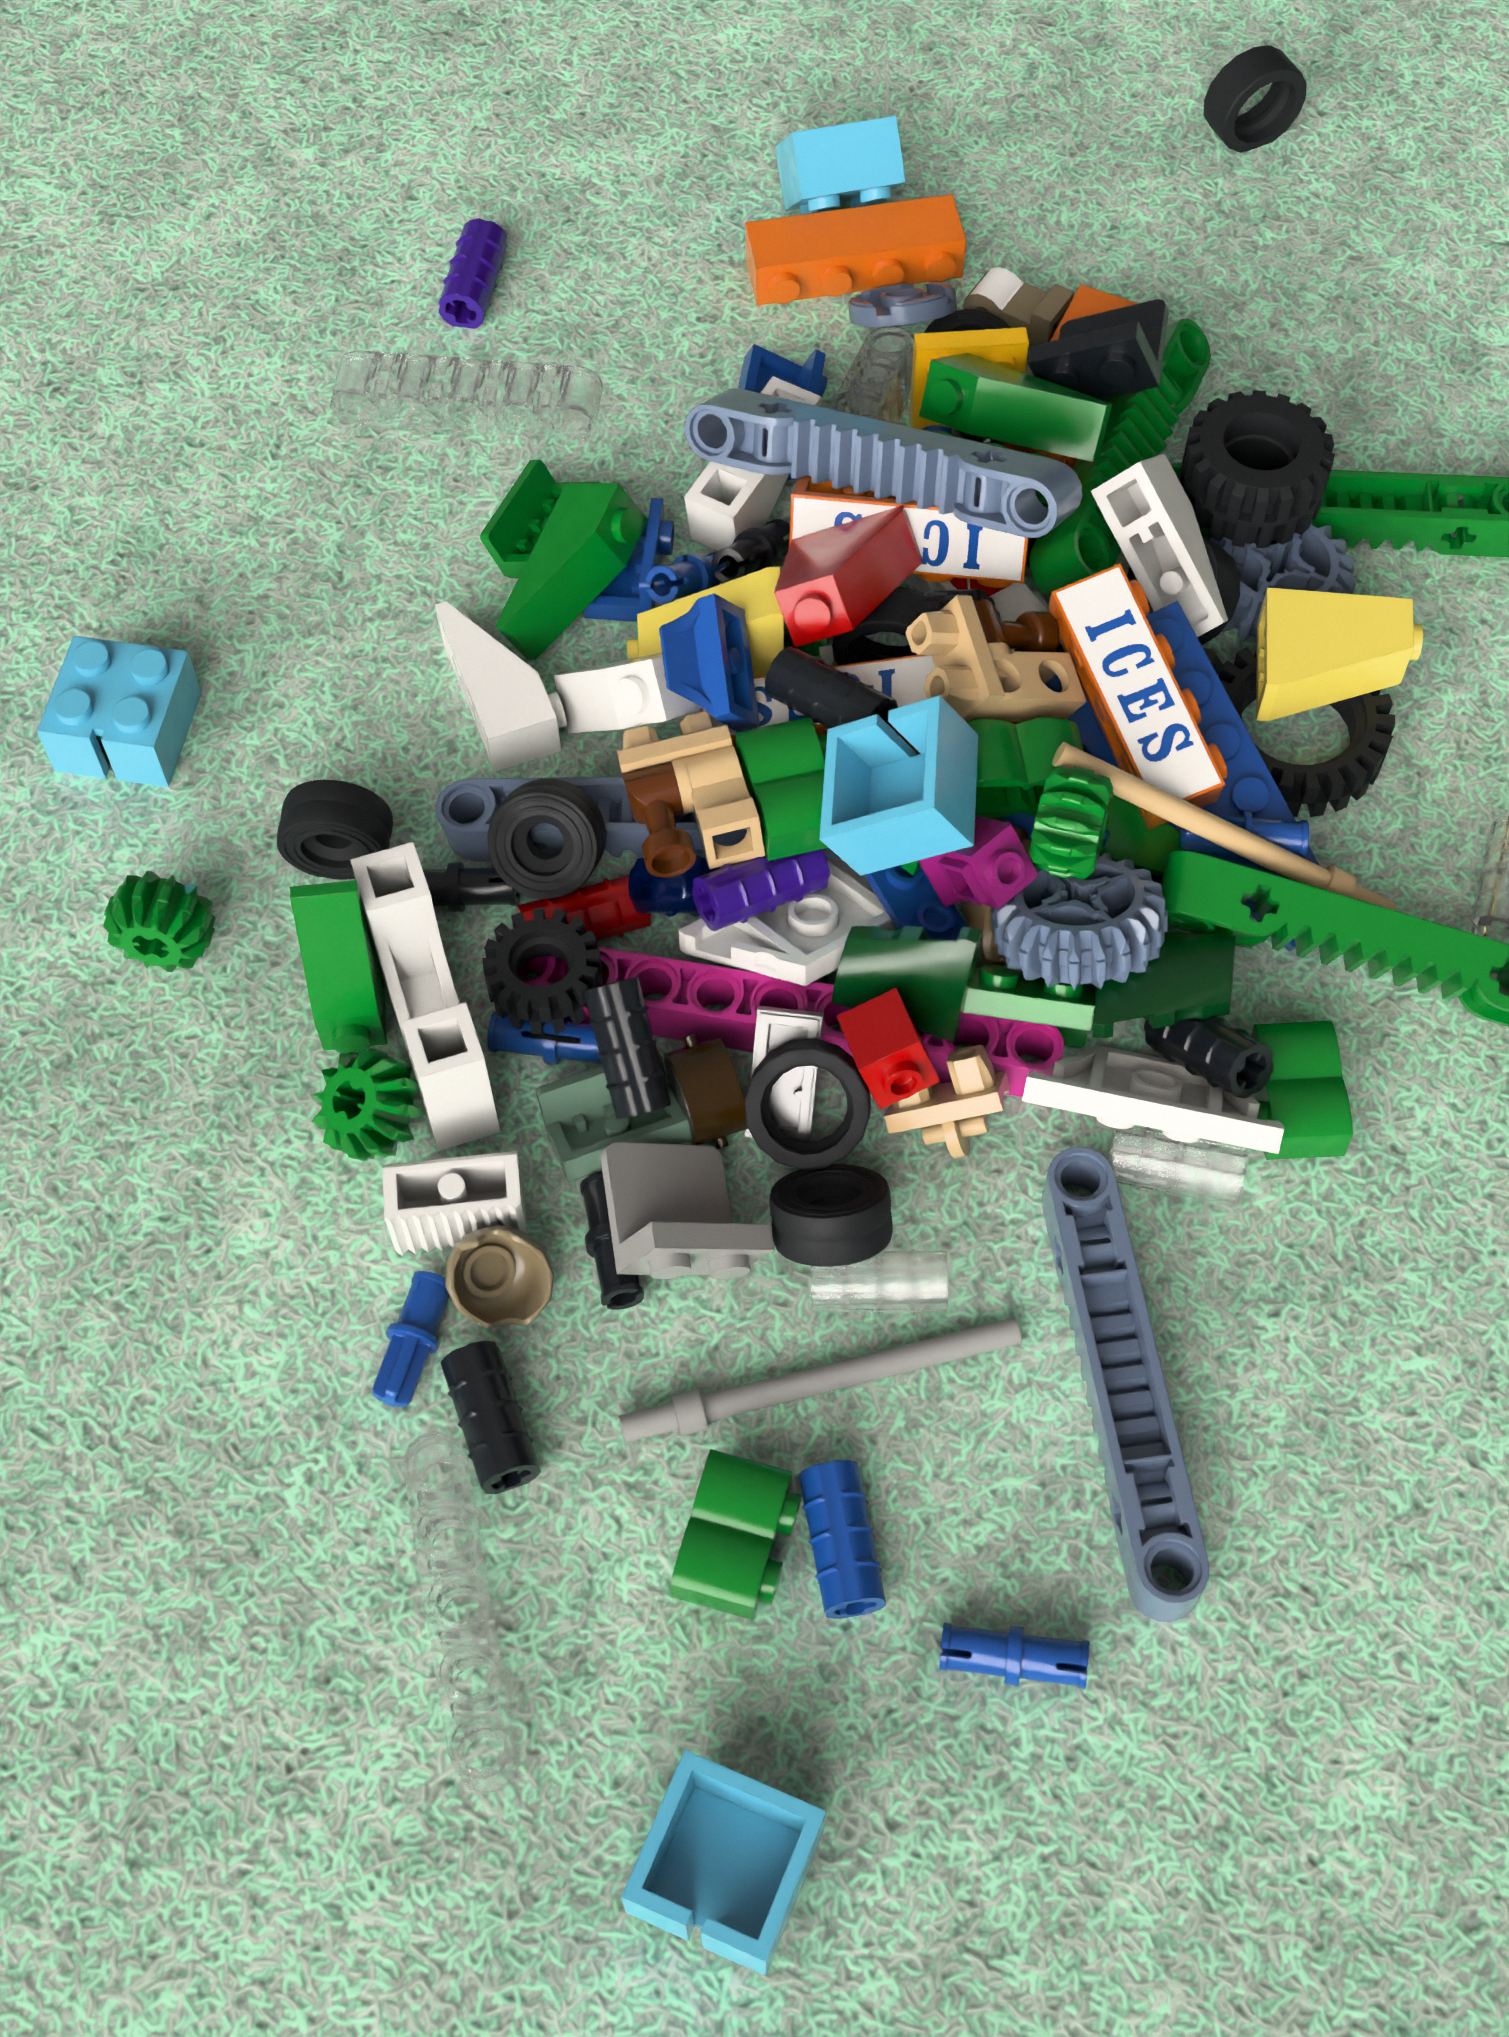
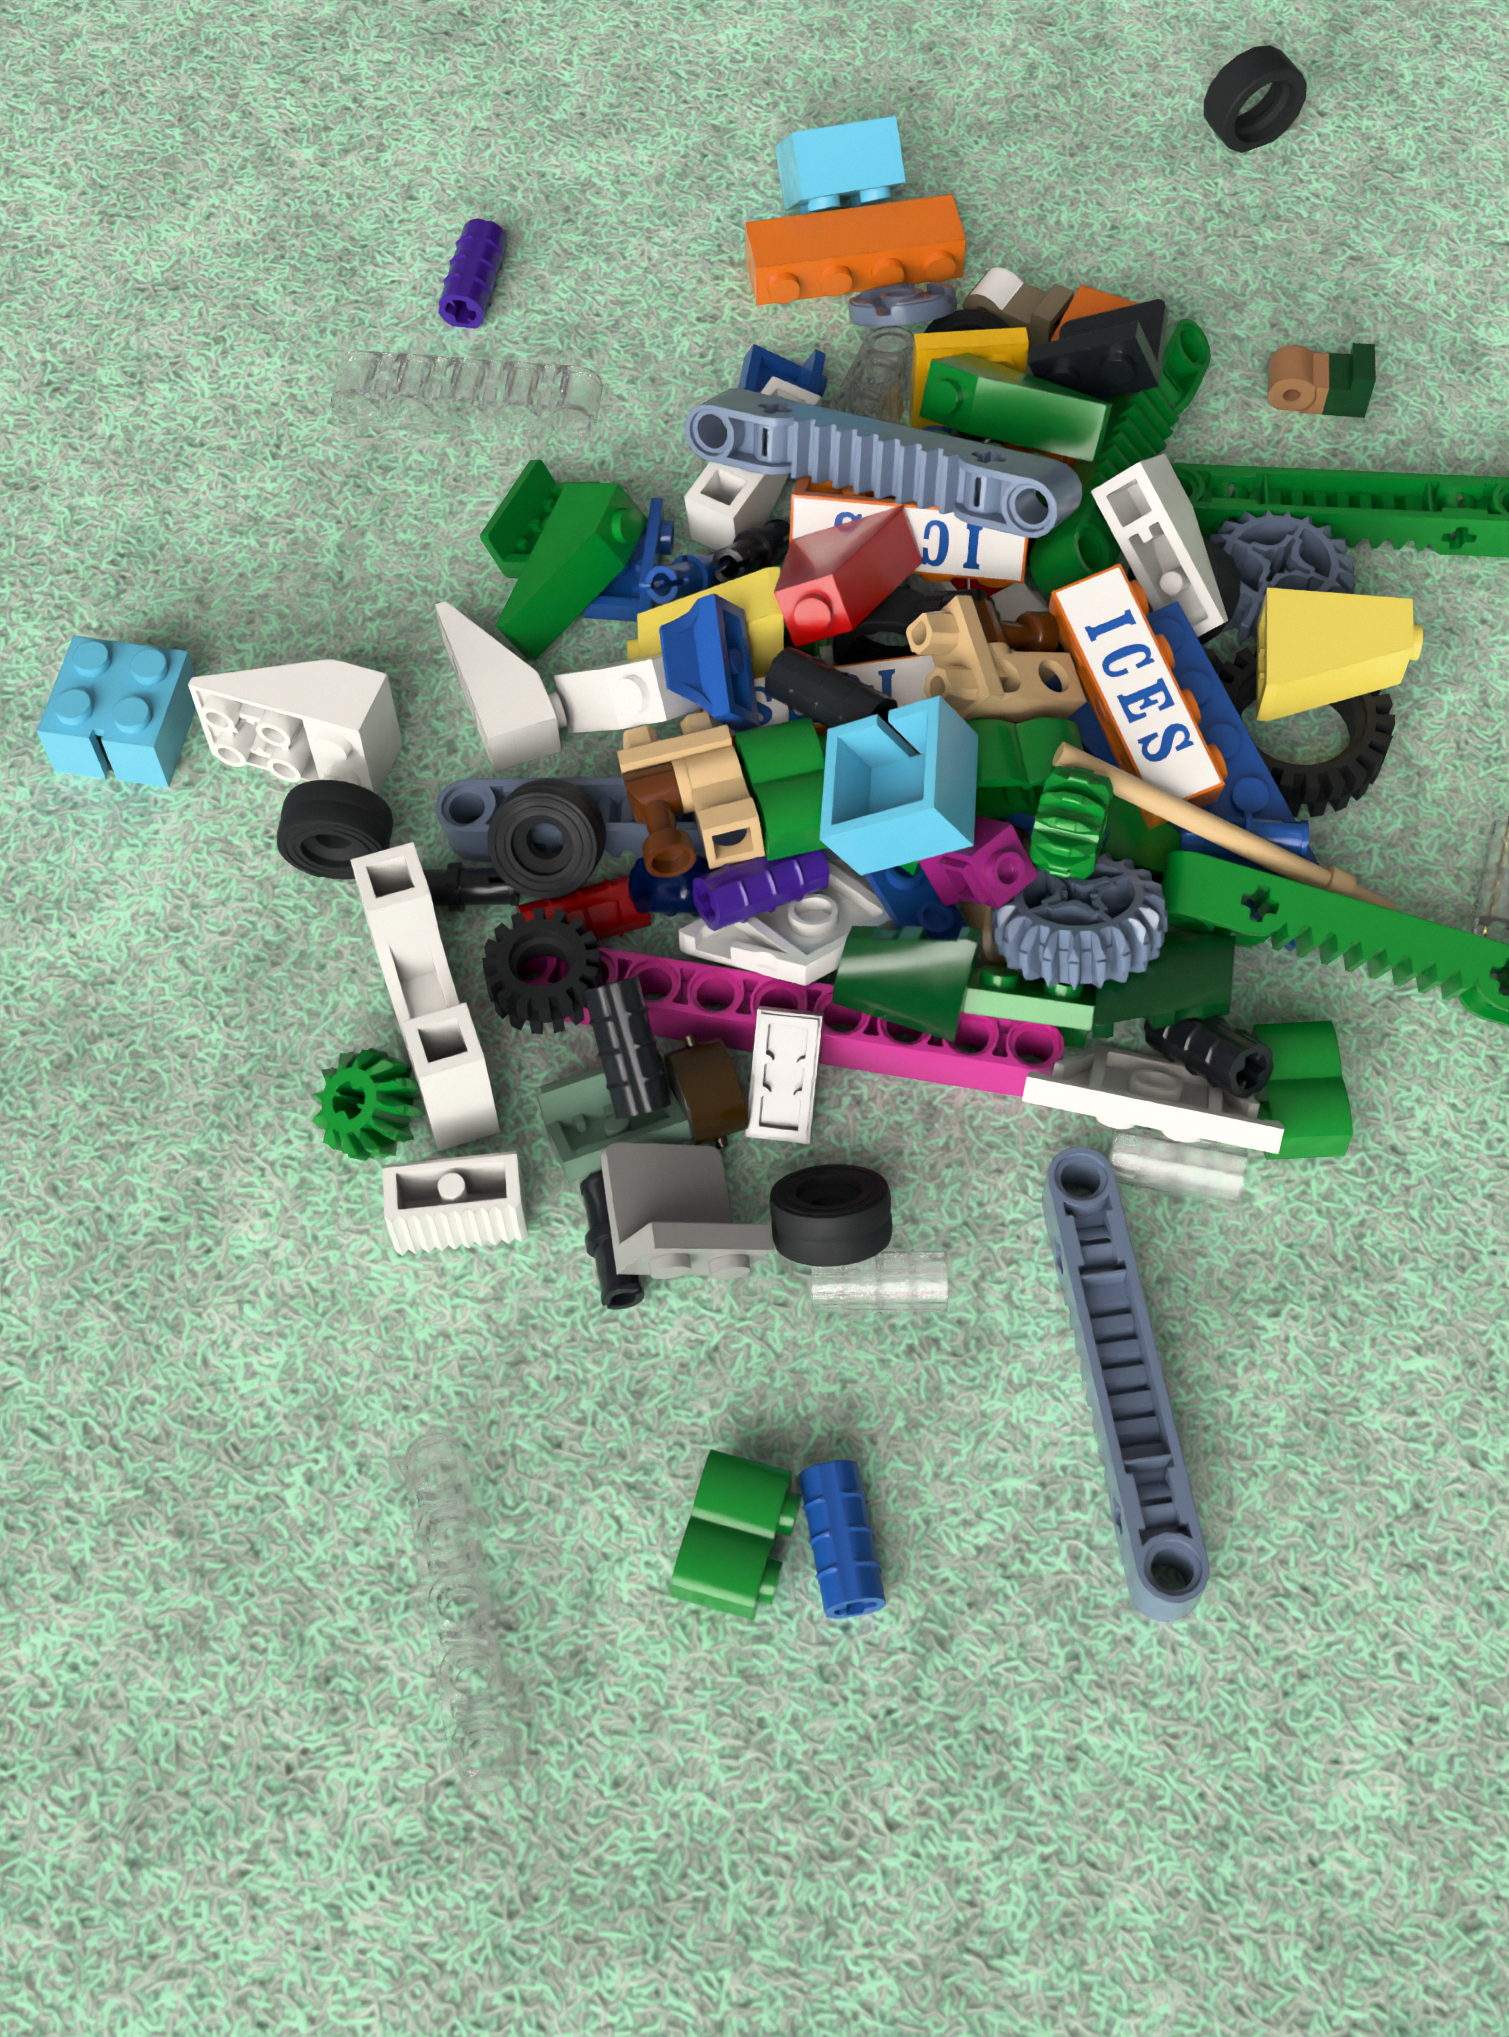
green gear [103,871,216,972] -> none
slope [290,880,387,1053] -> none
blue axle [372,1271,450,1407] -> none
black axle [441,1341,541,1494] -> none
dark tan hair [444,1225,554,1329] -> none
blue pin [487,1011,602,1065] -> none
light grey bar [618,1317,1022,1443] -> none
medium azure piece [621,1750,826,1976] -> none
black tyre [744,1038,871,1170] -> none
red brick [837,988,940,1110] -> none
tan hips [883,1045,1011,1159] -> none
blue pin [939,1623,1090,1689] -> none
black tyre [1179,390,1335,548] -> none
none -> white slope [188,659,403,795]
none -> leg [1268,343,1376,418]

